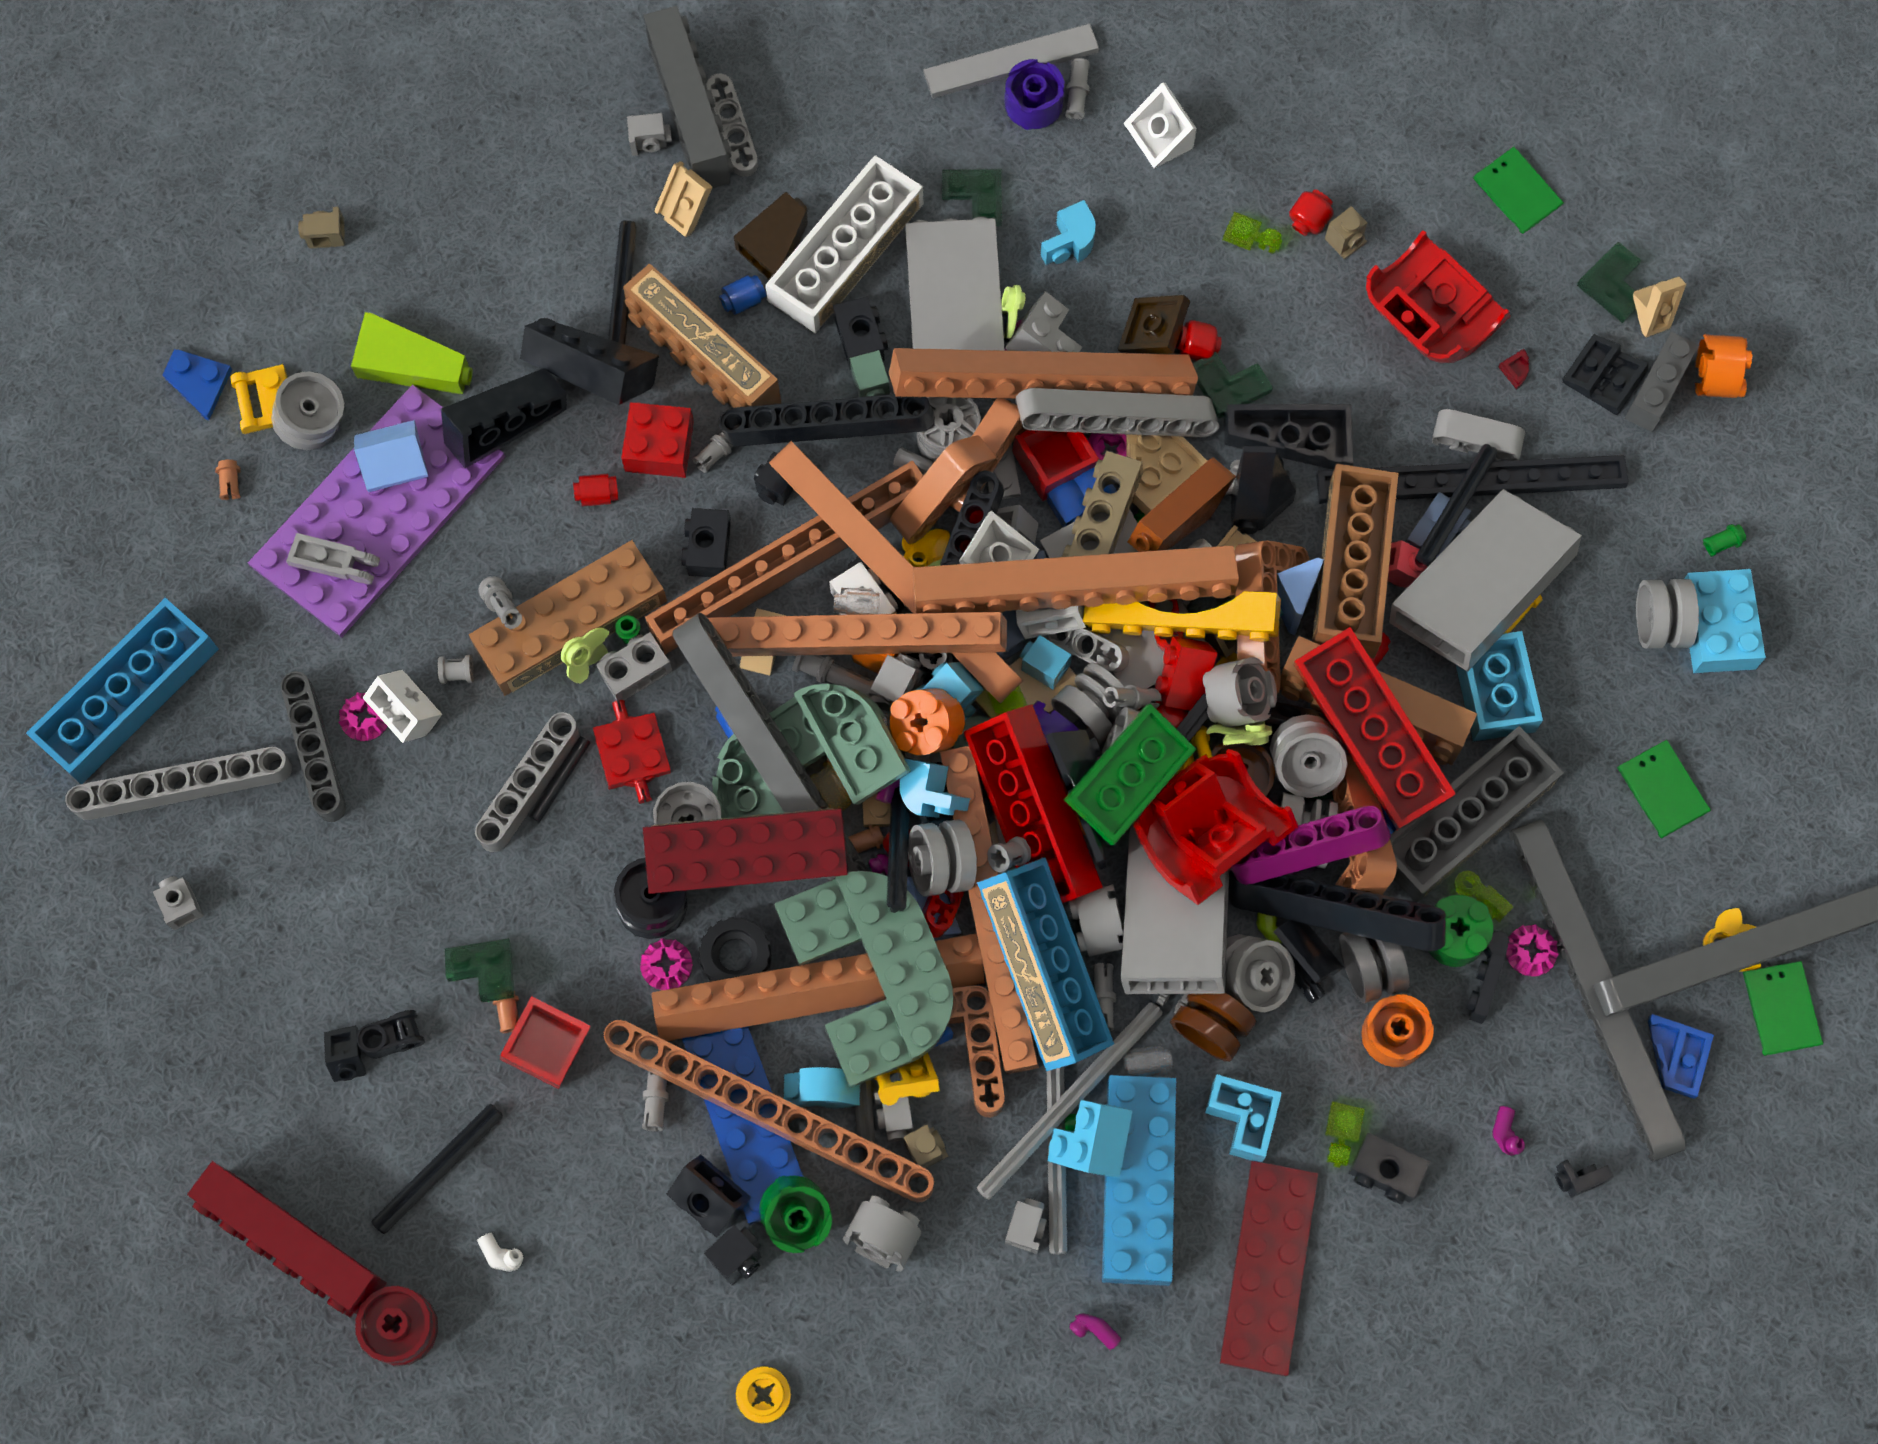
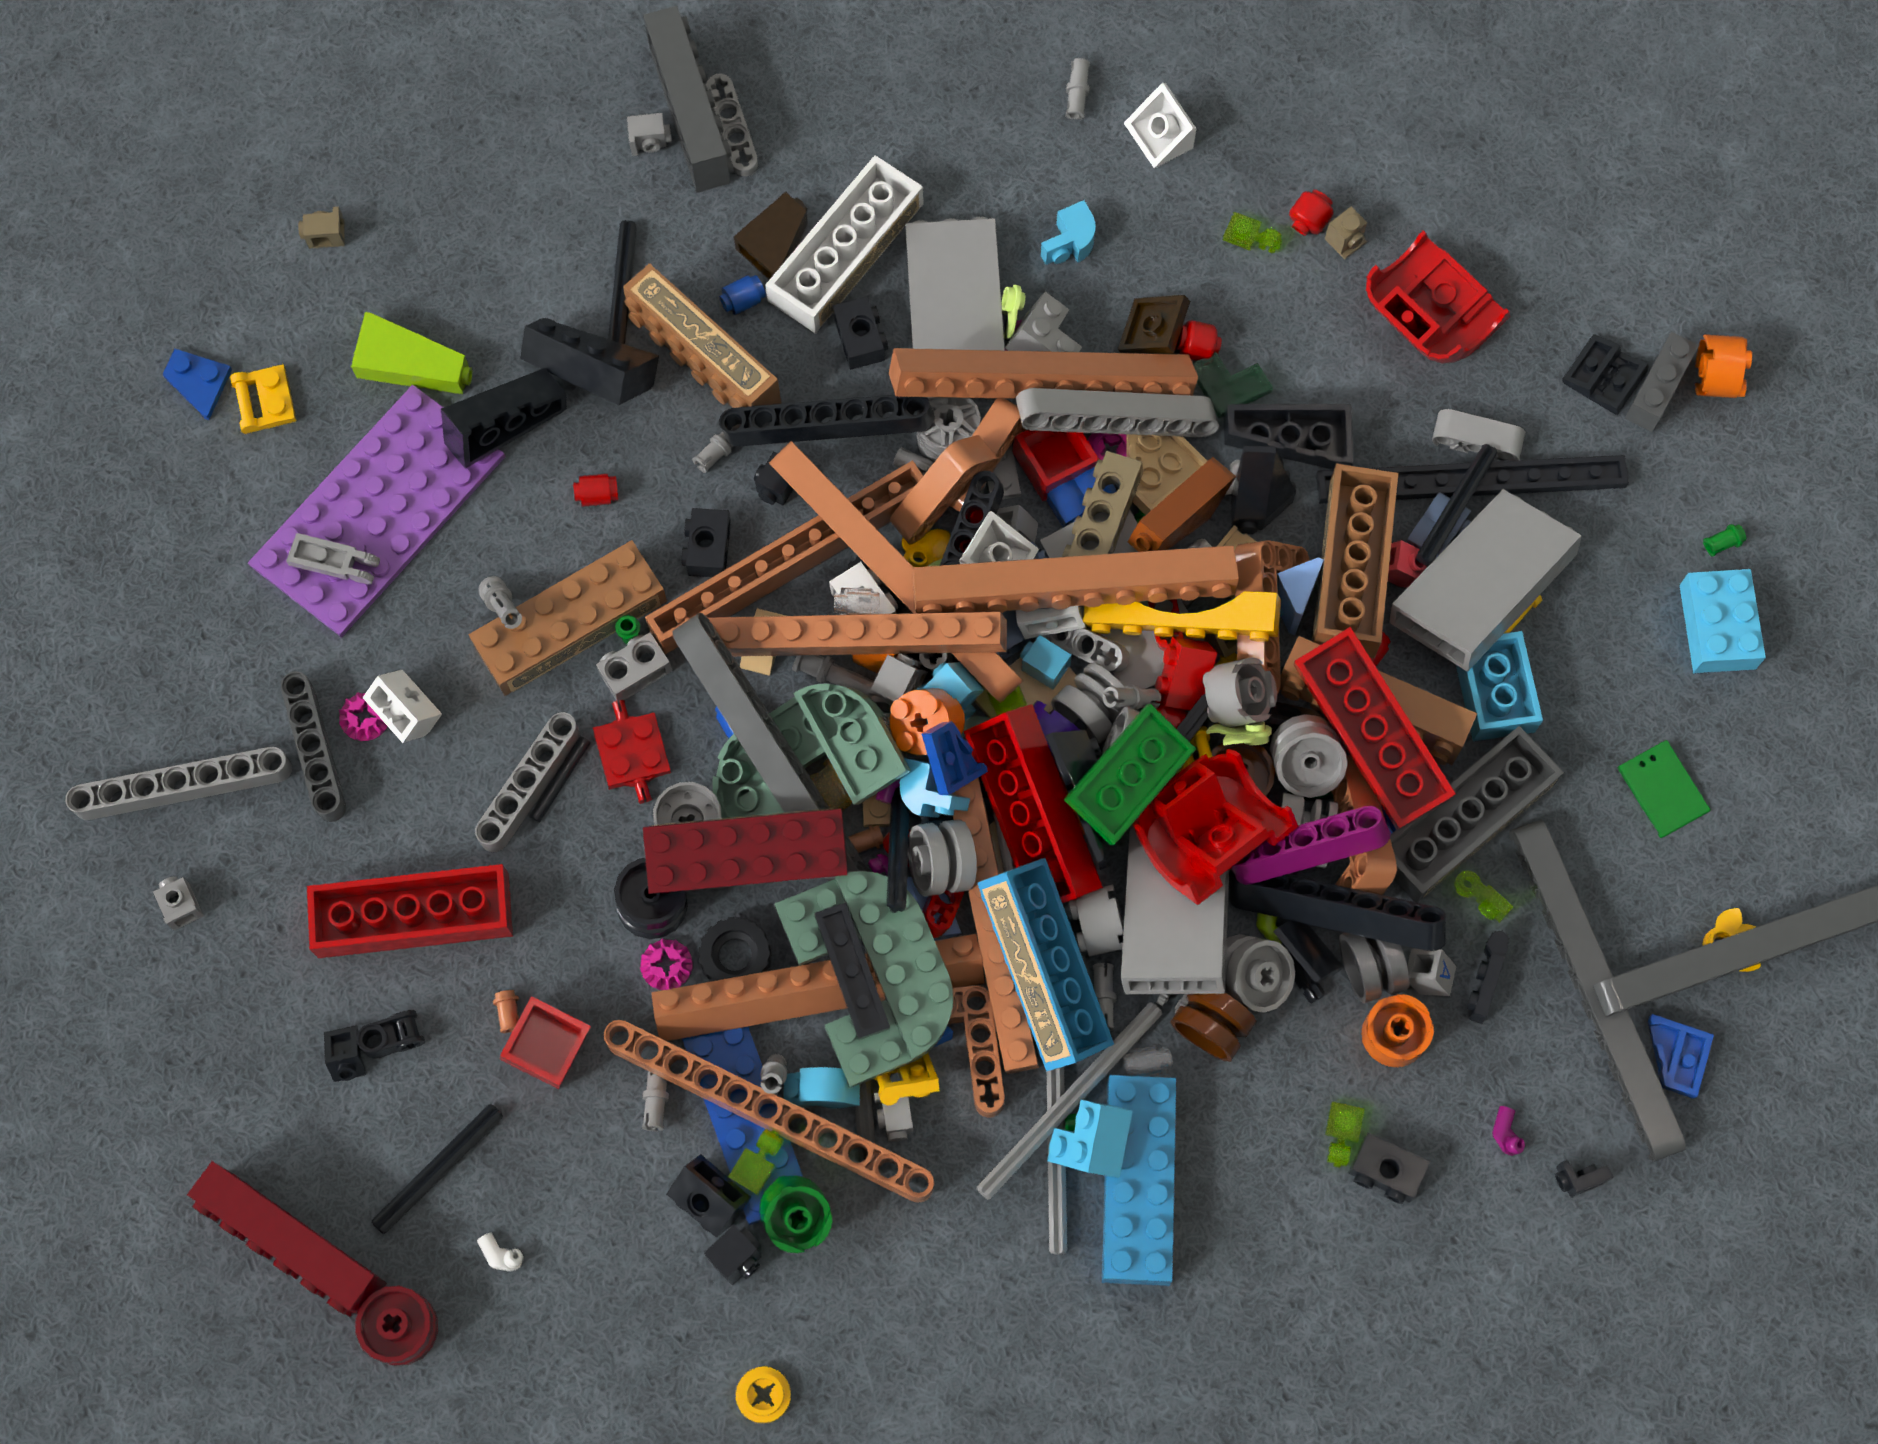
dark azure brick [26,598,219,784] -> none
nougat pin [215,460,241,500] -> none
light grey wheel [271,371,344,450] -> none
light blue slope [354,420,428,492] -> none
light grey bush [438,655,474,684] -> none
clear green plate [445,938,514,1003] -> none
yellowish green plate [561,628,610,684] -> none
red piece [621,402,694,478] -> none
tan plate [654,161,713,237] -> none
light grey brick [843,1195,922,1271] -> none
sand green brick [850,350,890,397] -> none
dark tan brick [903,1125,949,1169] -> none
light grey tile [924,24,1099,98] -> none
clear green plate [942,169,1002,226] -> none
light grey bush [987,836,1031,873] -> none
dark purple brick [1005,59,1064,130] -> none
light grey brick [1005,1198,1047,1254] -> none
magenta arm [1069,1313,1121,1350] -> none
medium azure brick [1205,1075,1282,1163] -> none
dark red plate [1219,1161,1318,1377] -> none
green brick [1428,895,1493,967] -> none
green container [1473,147,1564,234] -> none
dark red tile [1498,348,1529,390] -> none
dark pink gear [1506,924,1559,976] -> none
clear green plate [1577,241,1641,323] -> none
tan slope [1633,277,1686,337] -> none
light grey wheel [1636,579,1699,649] -> none
green container [1743,961,1823,1056] -> none
none -> red brick [307,864,513,958]
none -> clear neon green plate [728,1129,784,1195]
none -> light grey pin [761,1054,787,1094]
none -> black plate [814,902,890,1040]
none -> blue wing [922,721,988,795]
none -> light grey brick [1407,948,1456,996]

